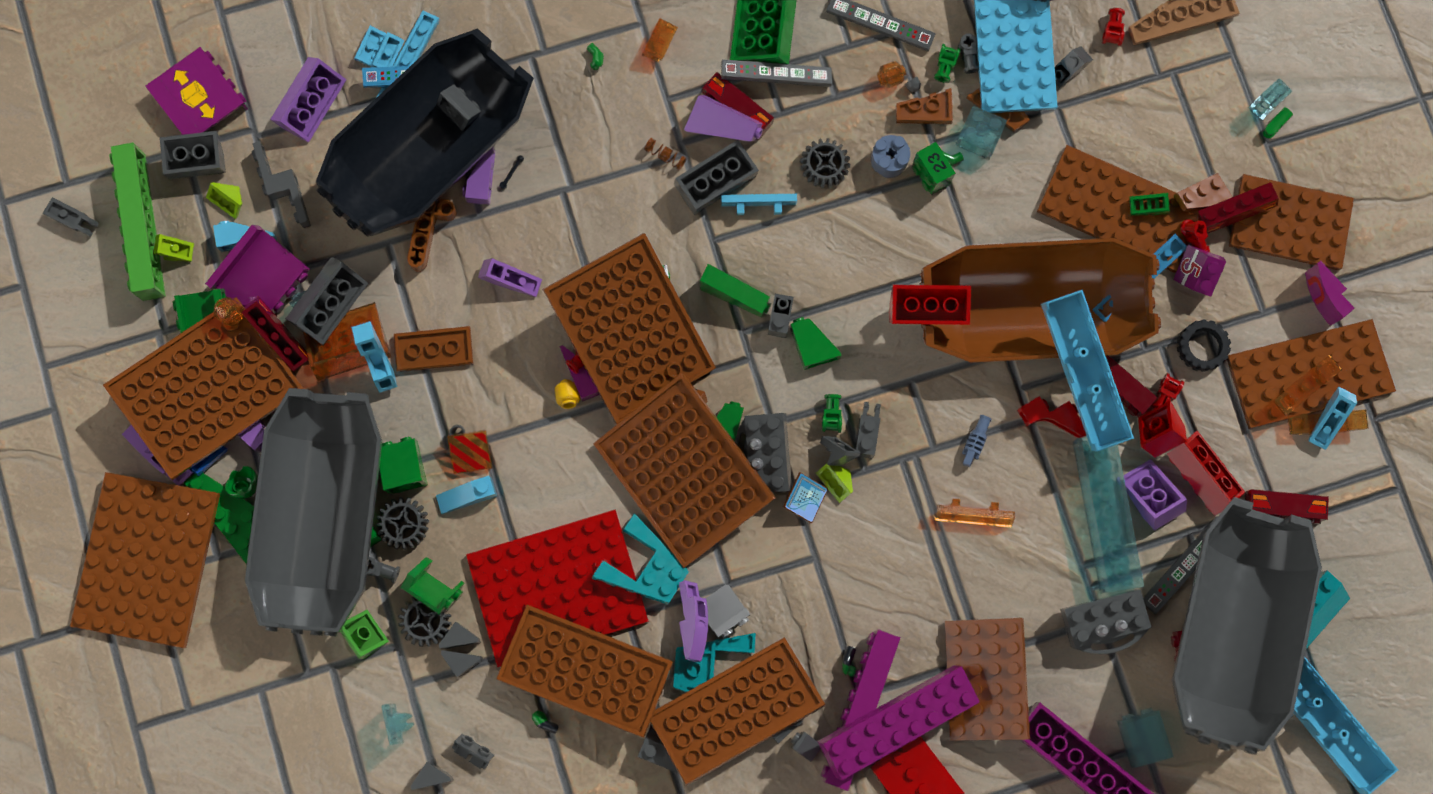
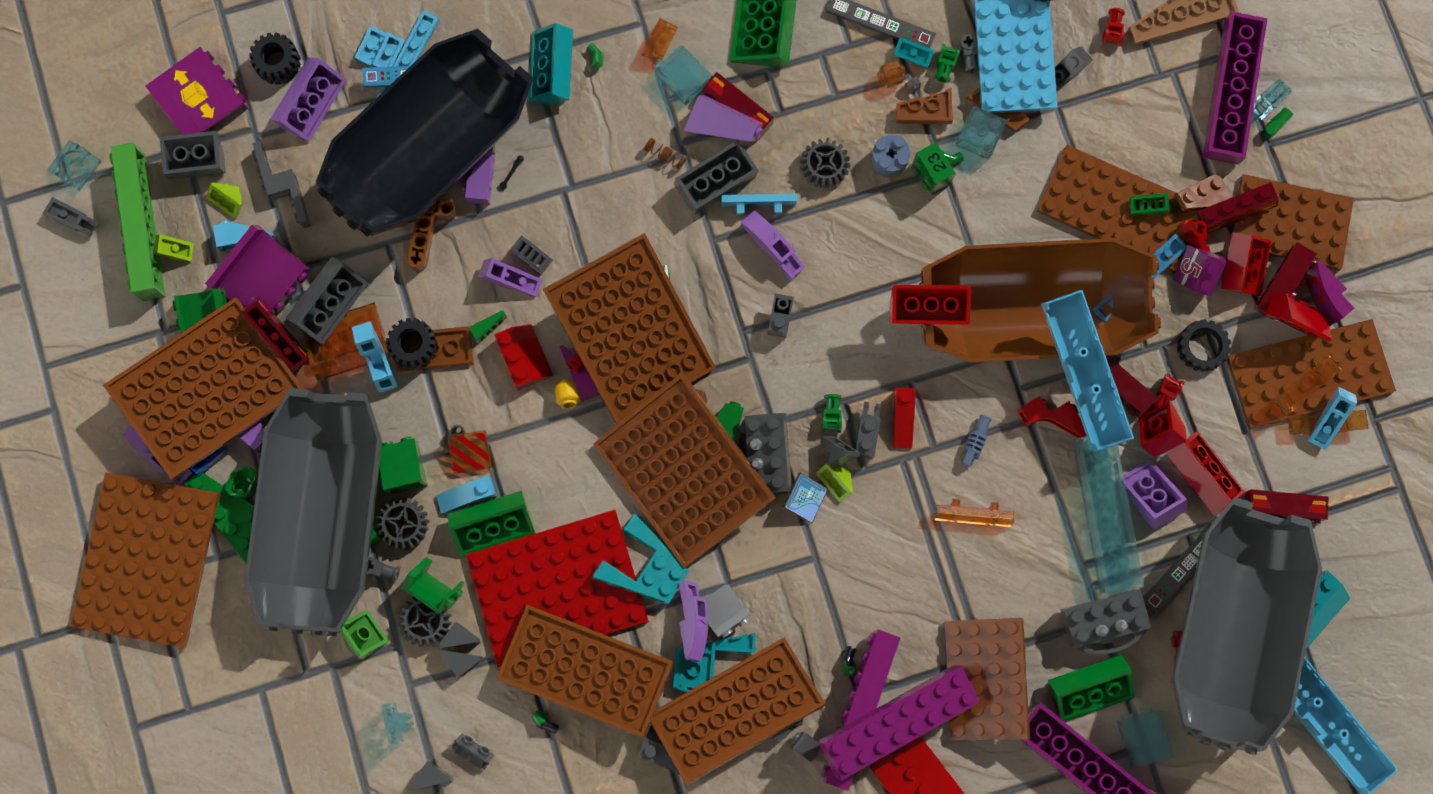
clear orange head [214,297,243,326] -> none
dark grey slope [436,85,481,131] -> none
green slope [700,264,771,318] -> none
dark grey tile [721,59,832,87] -> none
green slope [790,317,841,370] -> none
none -> clear light blue piece [47,140,102,191]
none -> black tyre [249,32,301,85]
none -> black tyre [386,318,438,369]
none -> green slope [447,490,535,557]
none -> green slope [470,310,507,343]
none -> red slope [494,324,553,390]
none -> dark grey slope [510,235,553,275]
none -> teal slope [528,23,573,104]
none -> clear light blue brick [655,45,713,106]
none -> medium lavender slope [740,211,805,280]
none -> teal plate [893,37,935,69]
none -> red slope [893,388,915,449]
none -> green slope [1048,655,1135,722]
none -> magenta brick [1202,11,1268,165]
none -> red slope [1221,232,1272,296]
none -> dark red brick [1253,242,1317,320]
none -> red slope [1265,292,1332,342]

